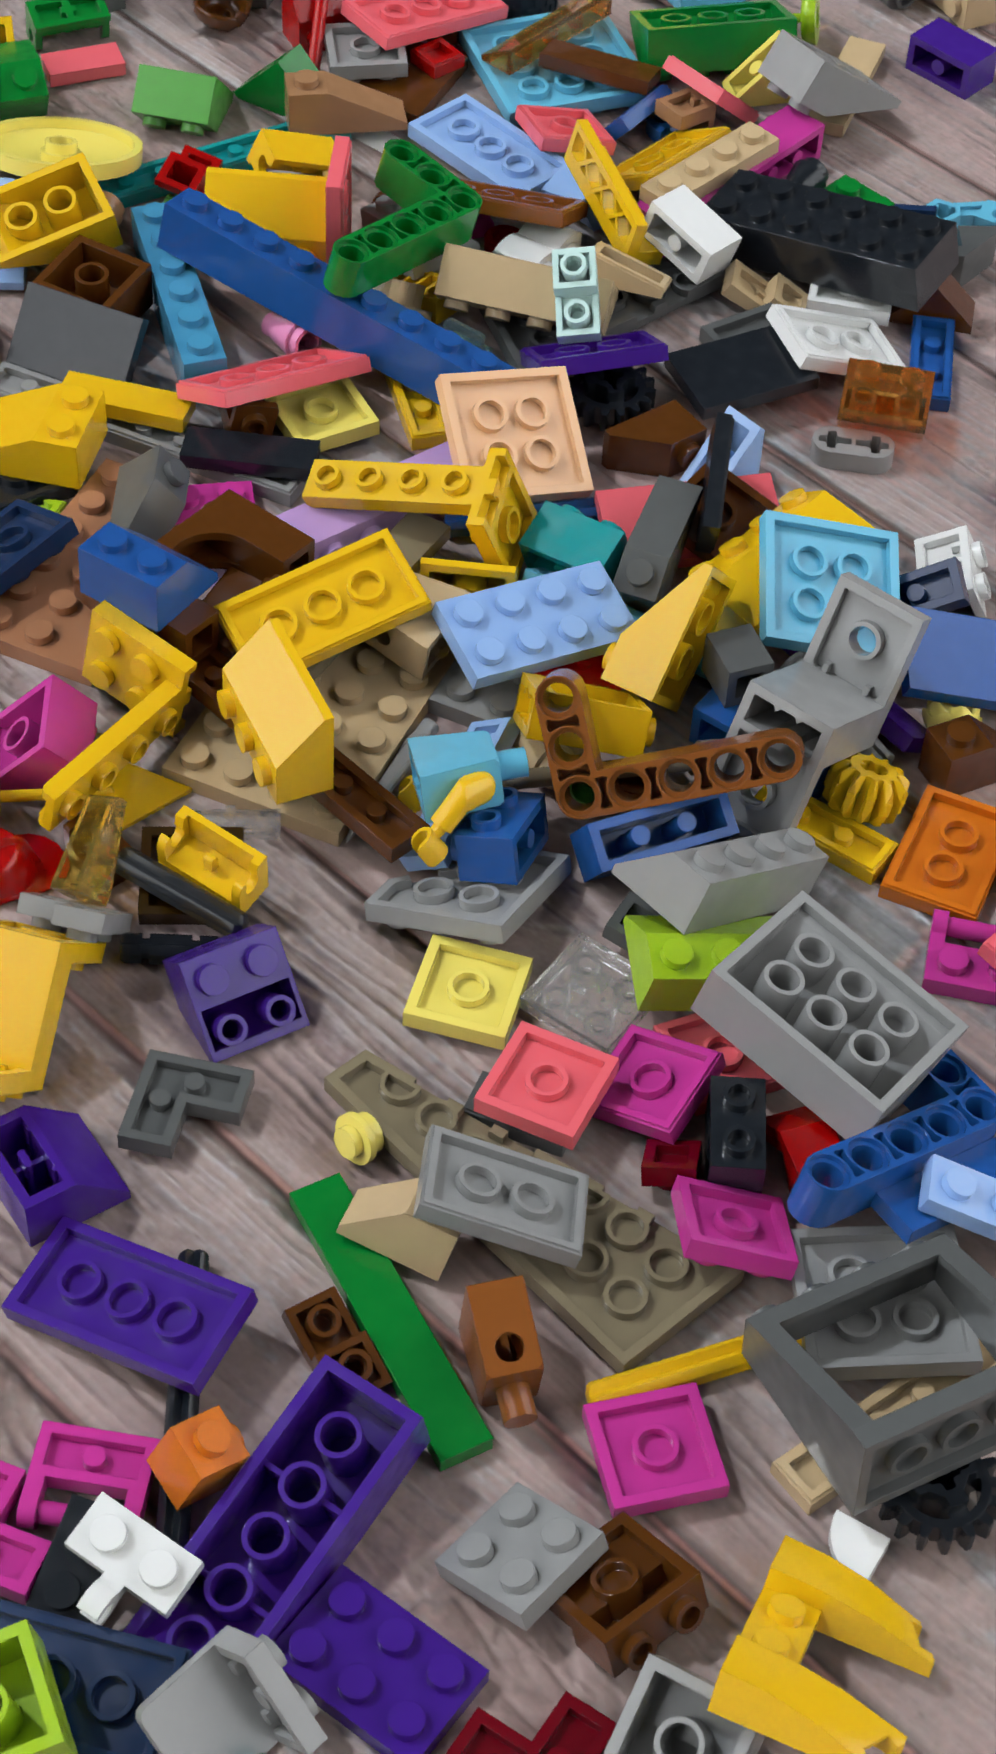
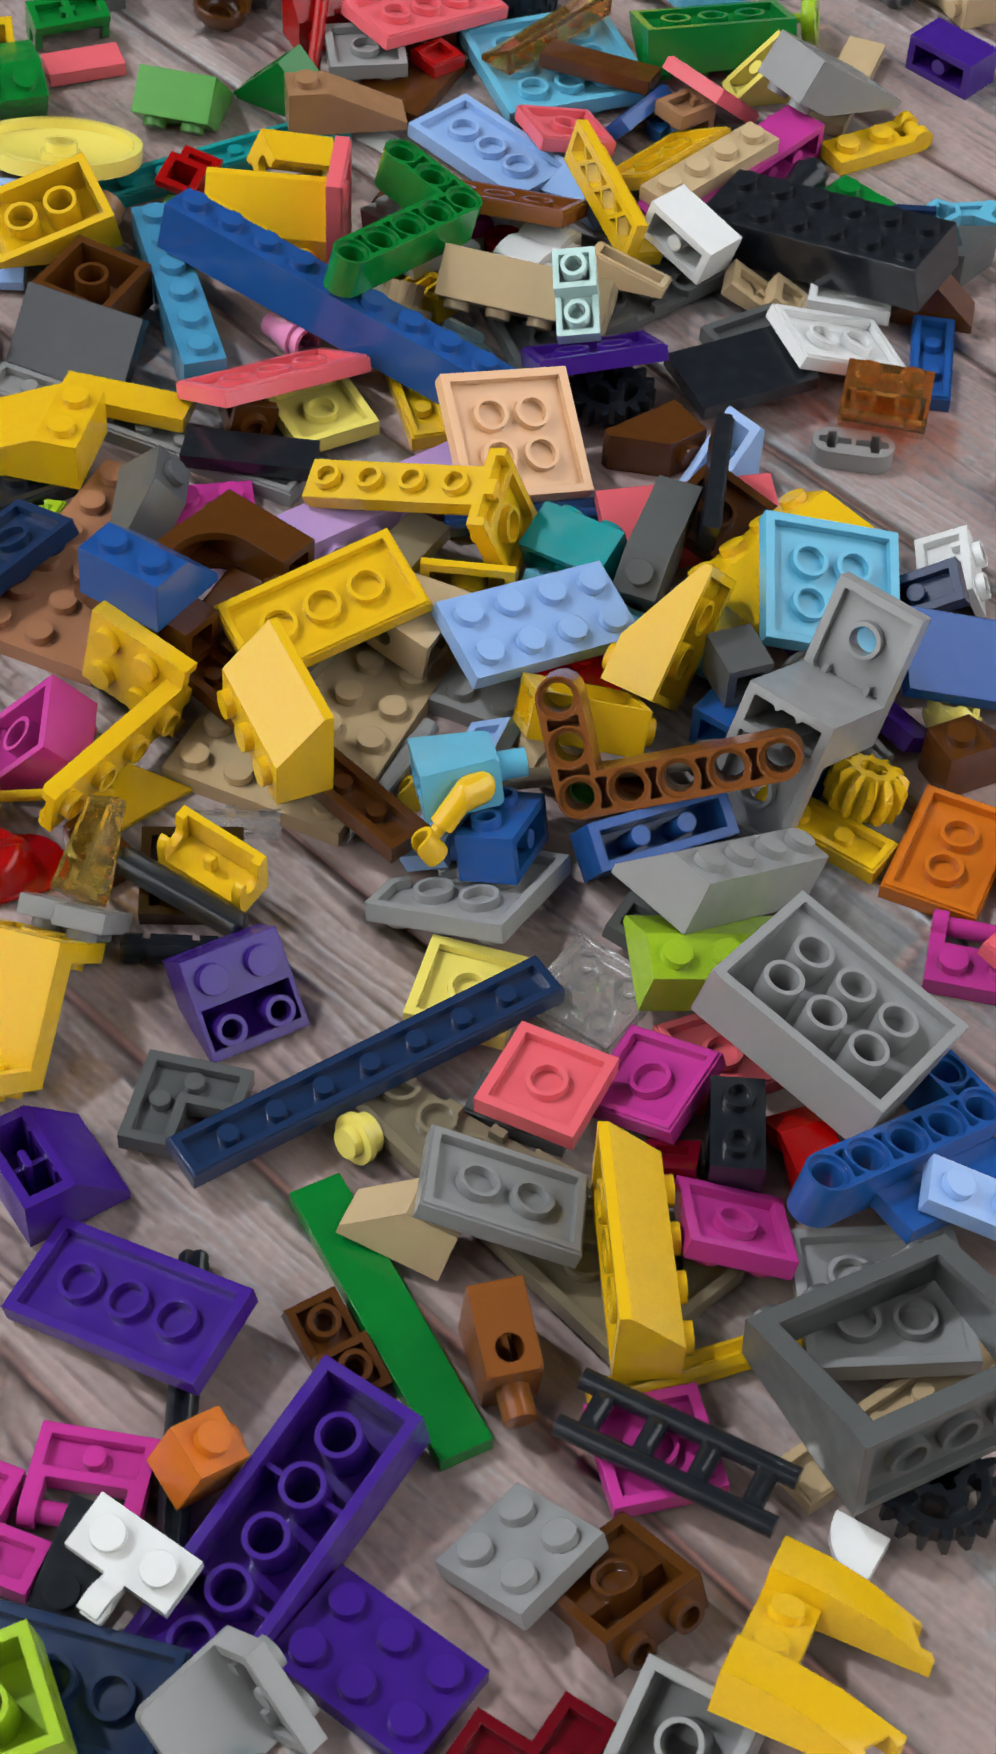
none -> dark blue tile [166,955,565,1189]
none -> black bar [551,1367,804,1539]
none -> yellow slope [590,1121,695,1381]
none -> yellow plate [820,110,933,176]

